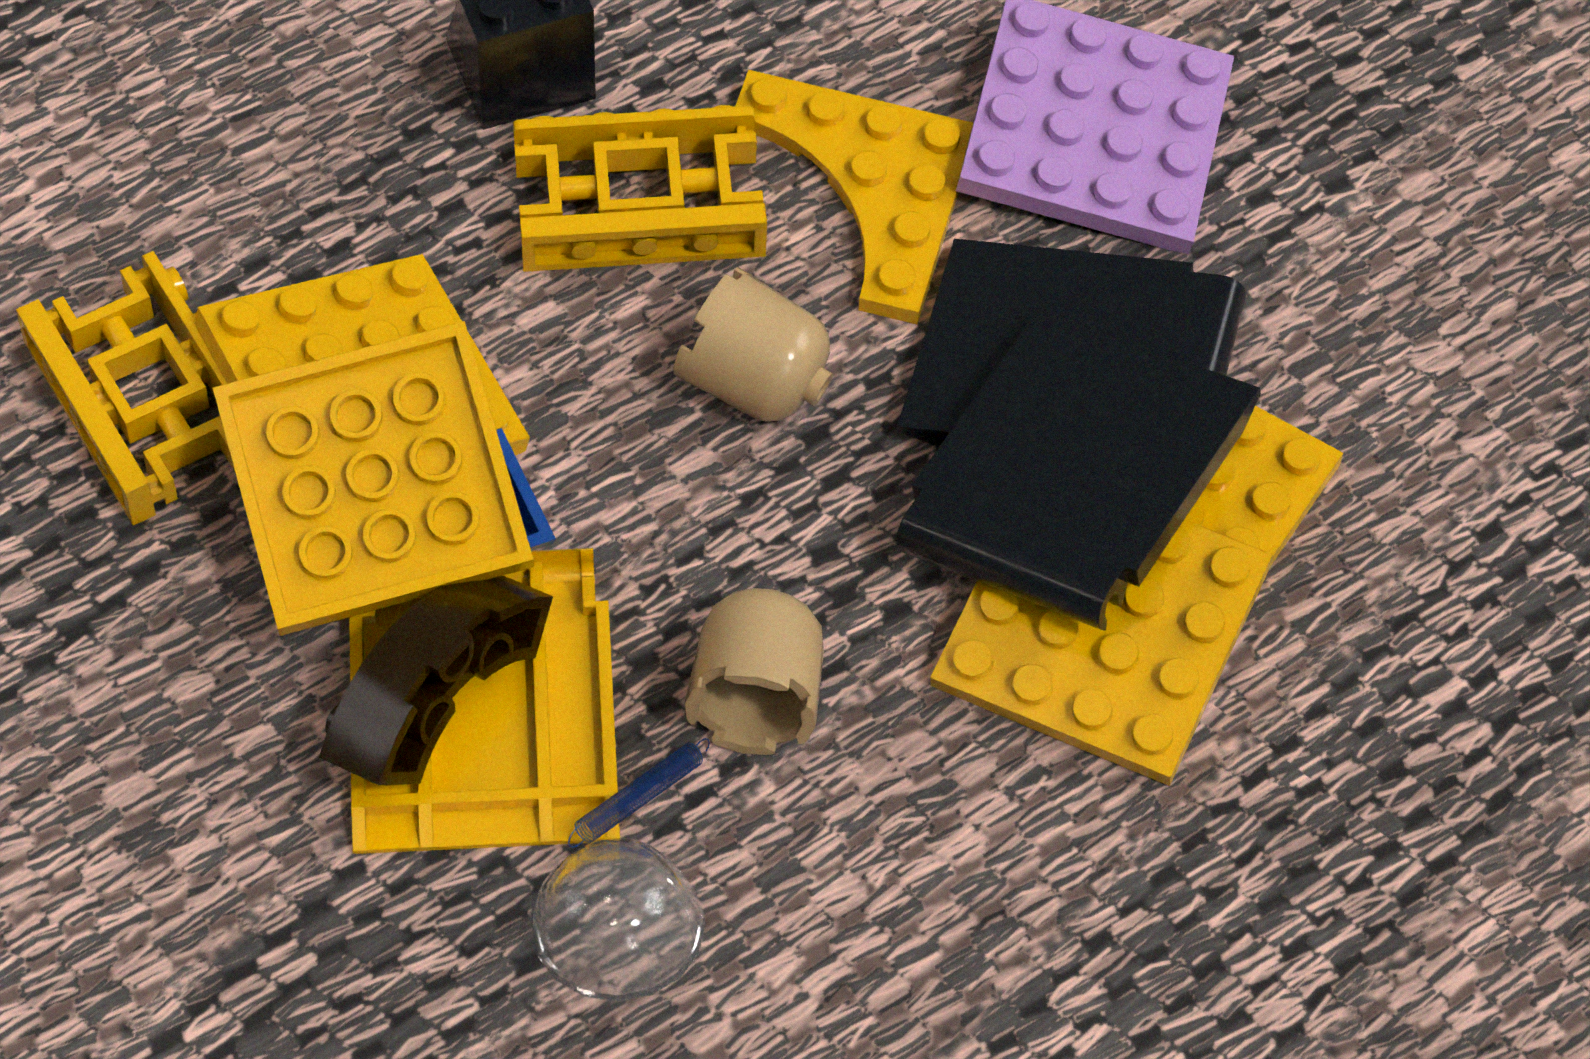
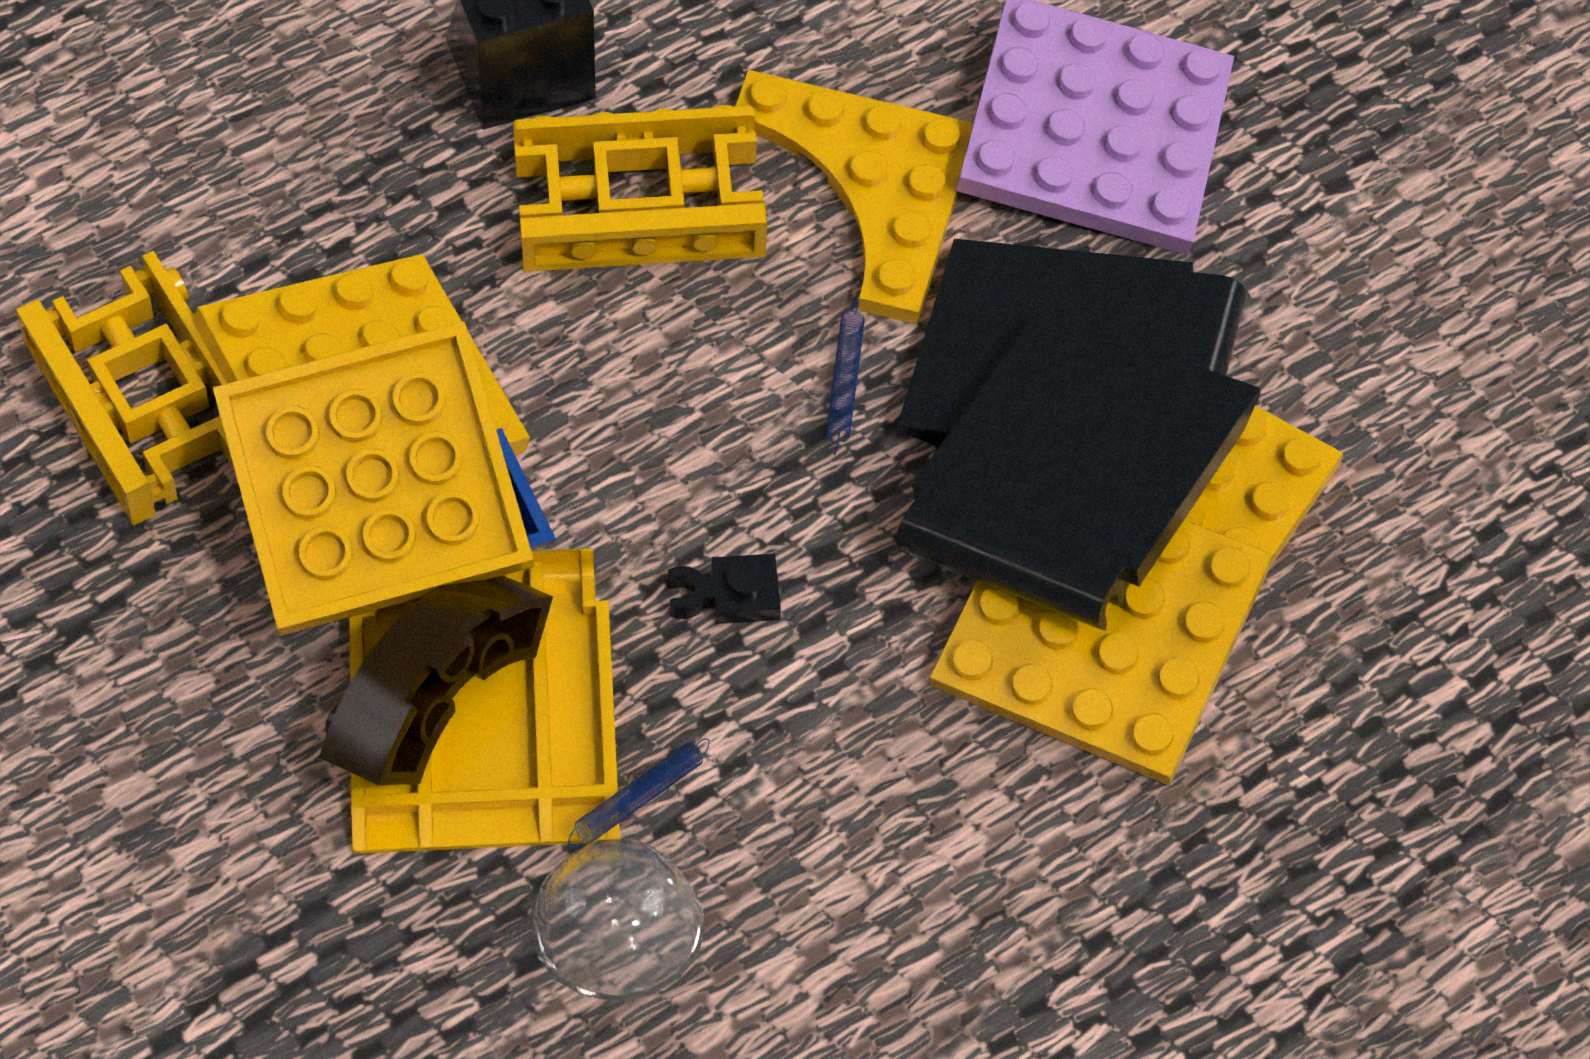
tan cylinder [673,267,833,422] -> none
tan cylinder [685,588,824,755] -> none
none -> black plate [667,553,781,624]
none -> blue piece [825,299,865,455]

